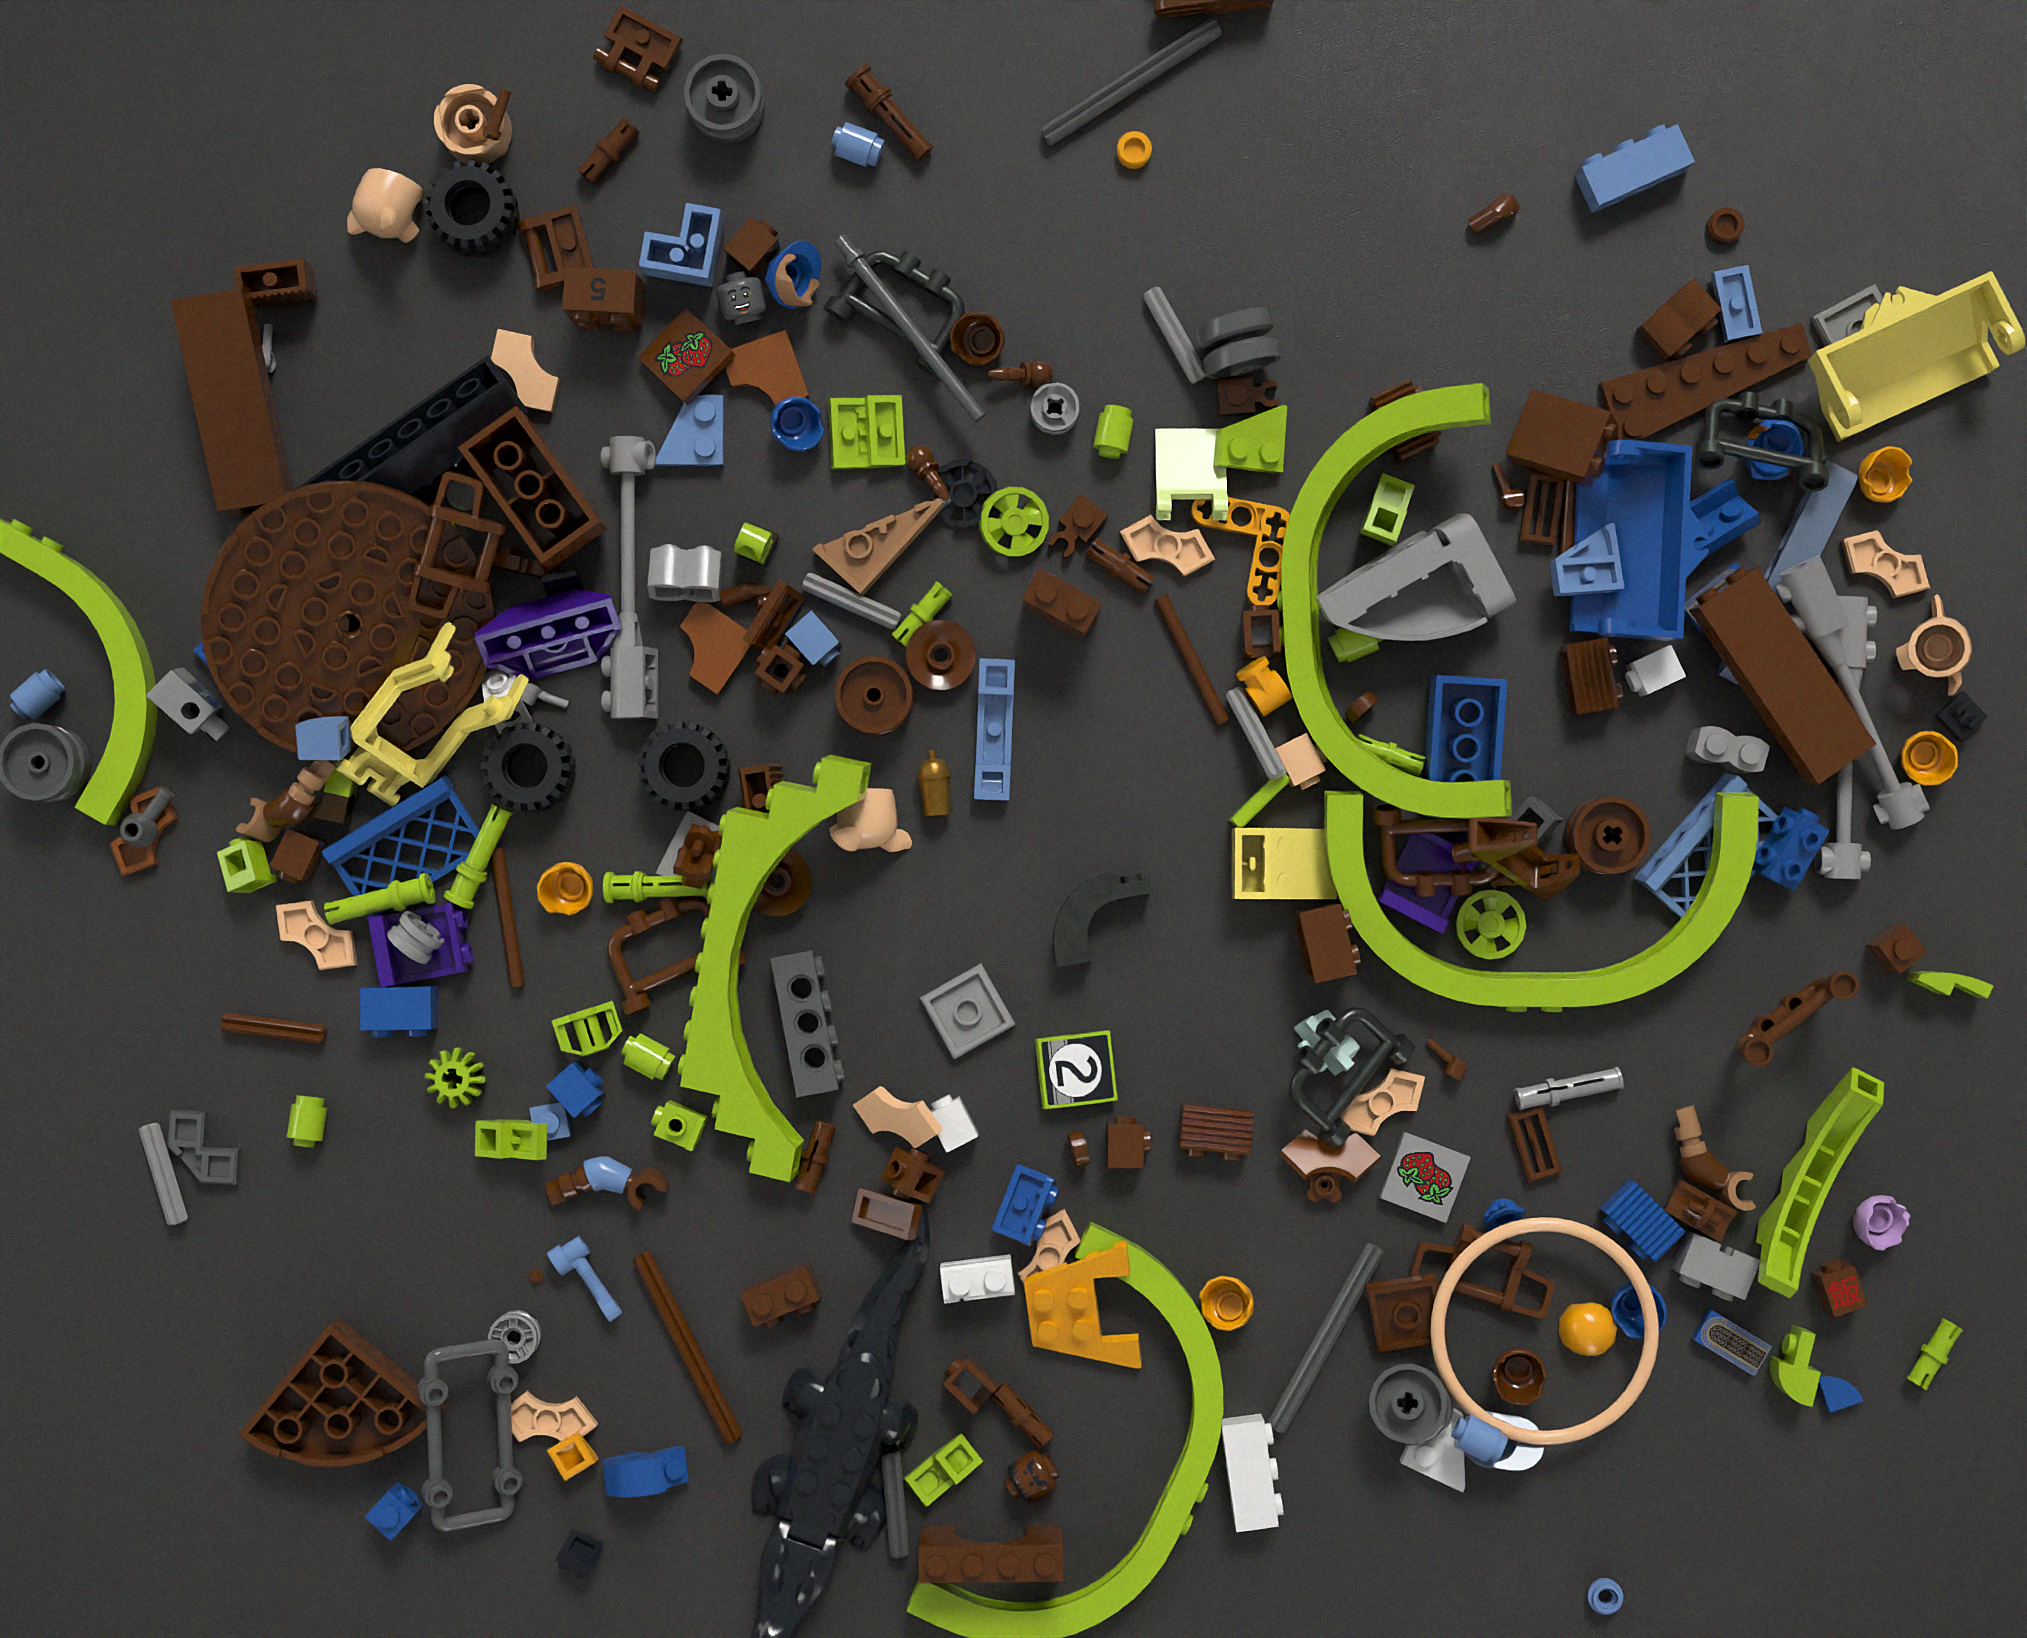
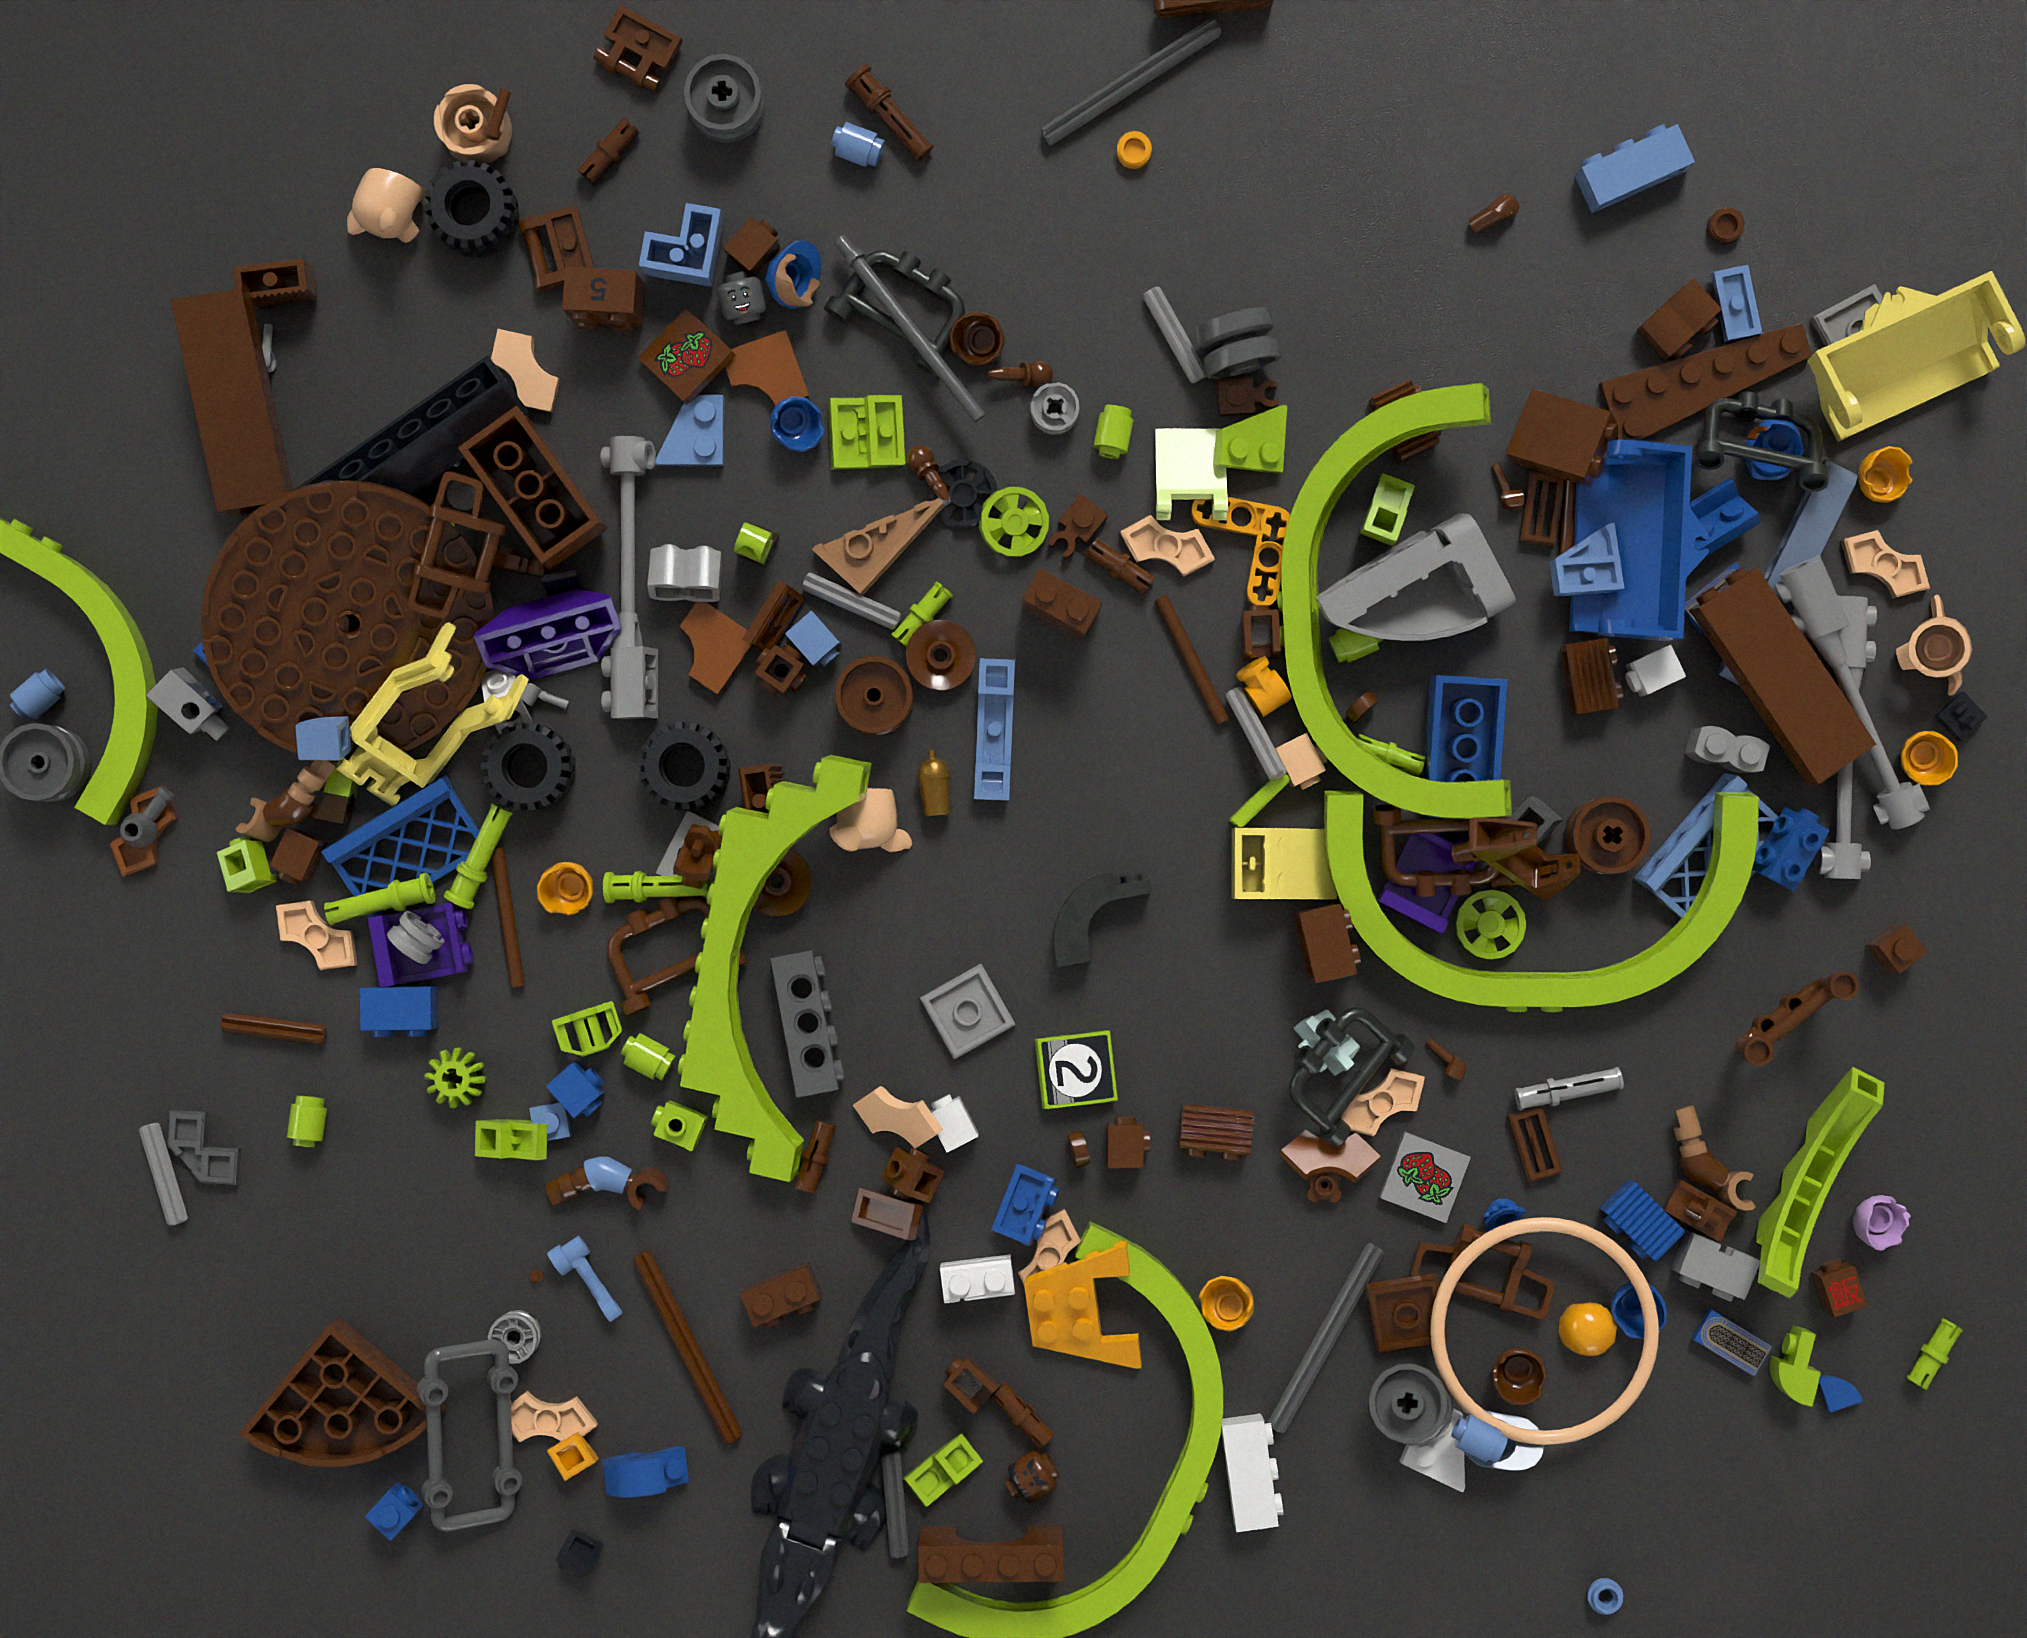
reddish brown arm [720,582,772,610] -> none
lime slope [1906,971,1993,999] -> none

